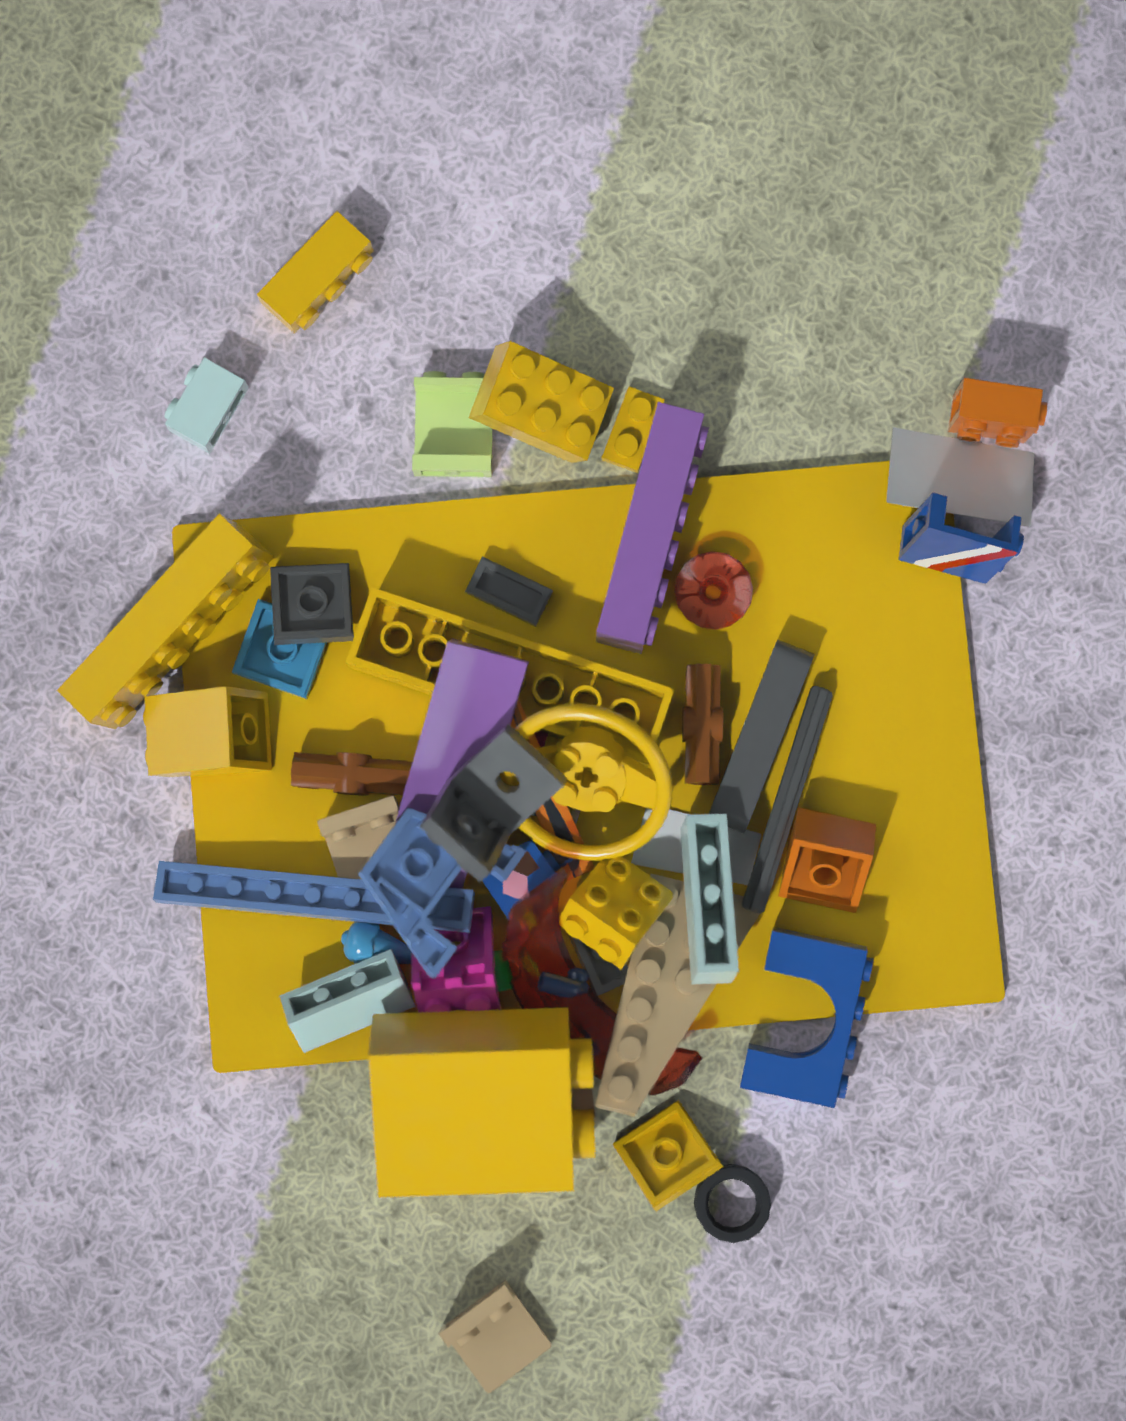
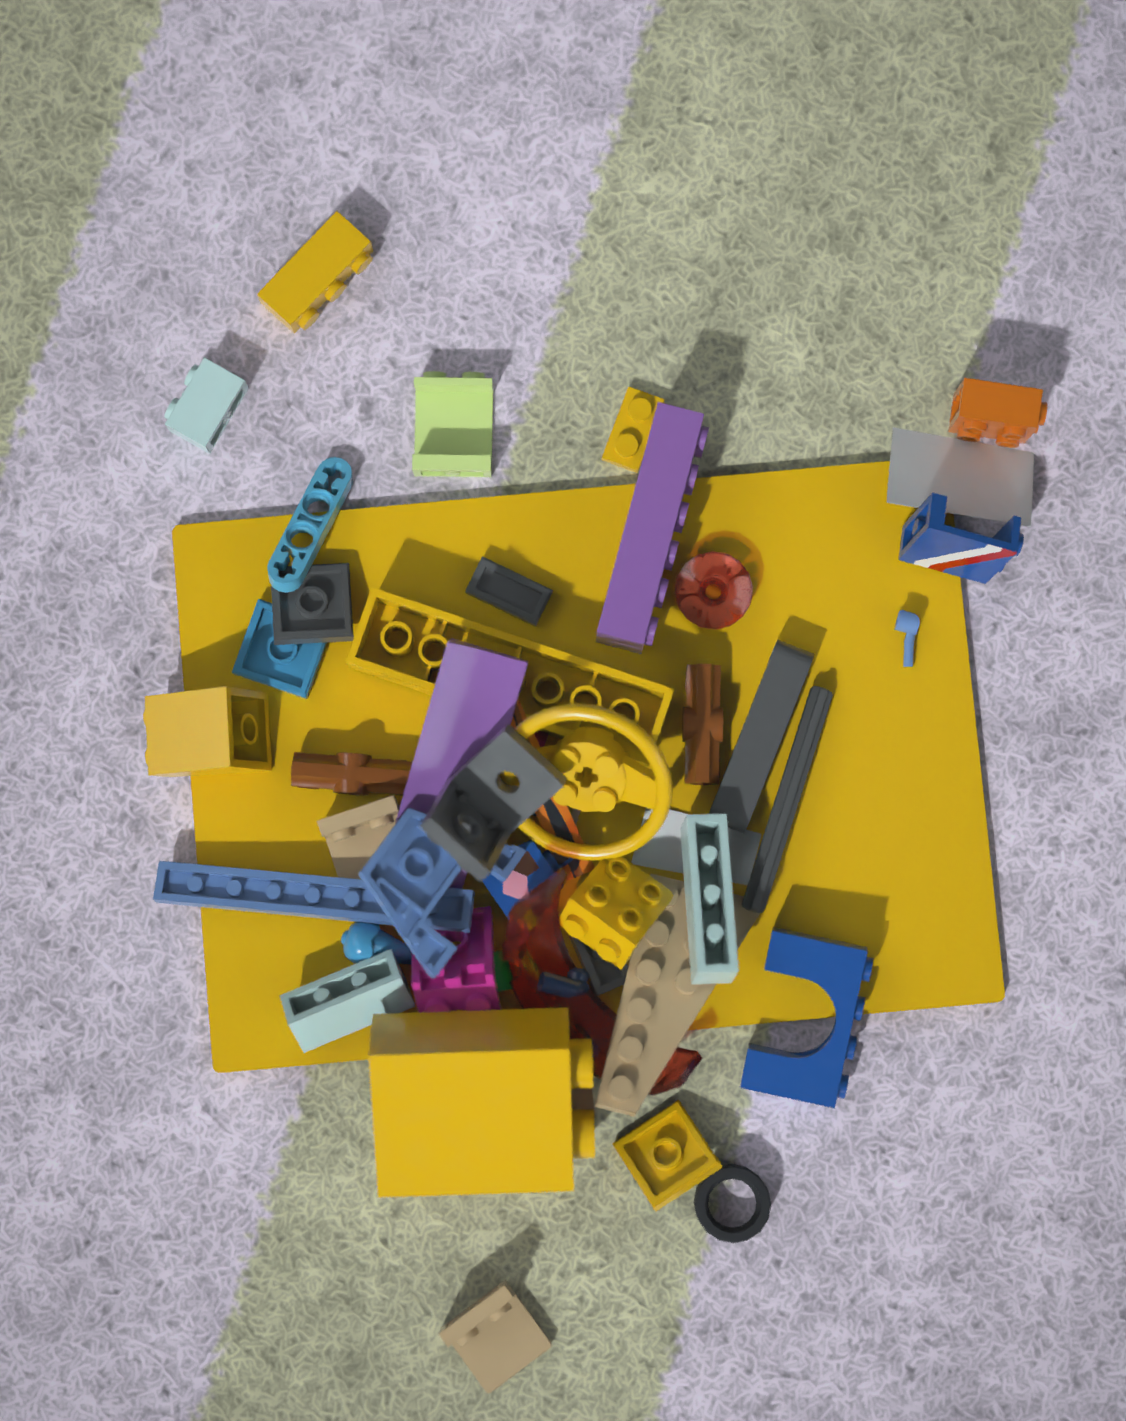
yellow brick [57,513,274,729] -> none
yellow brick [468,341,614,463] -> none
orange slope [778,807,876,913] -> none
none -> medium azure beam [267,457,353,593]
none -> medium blue hand [894,610,920,667]

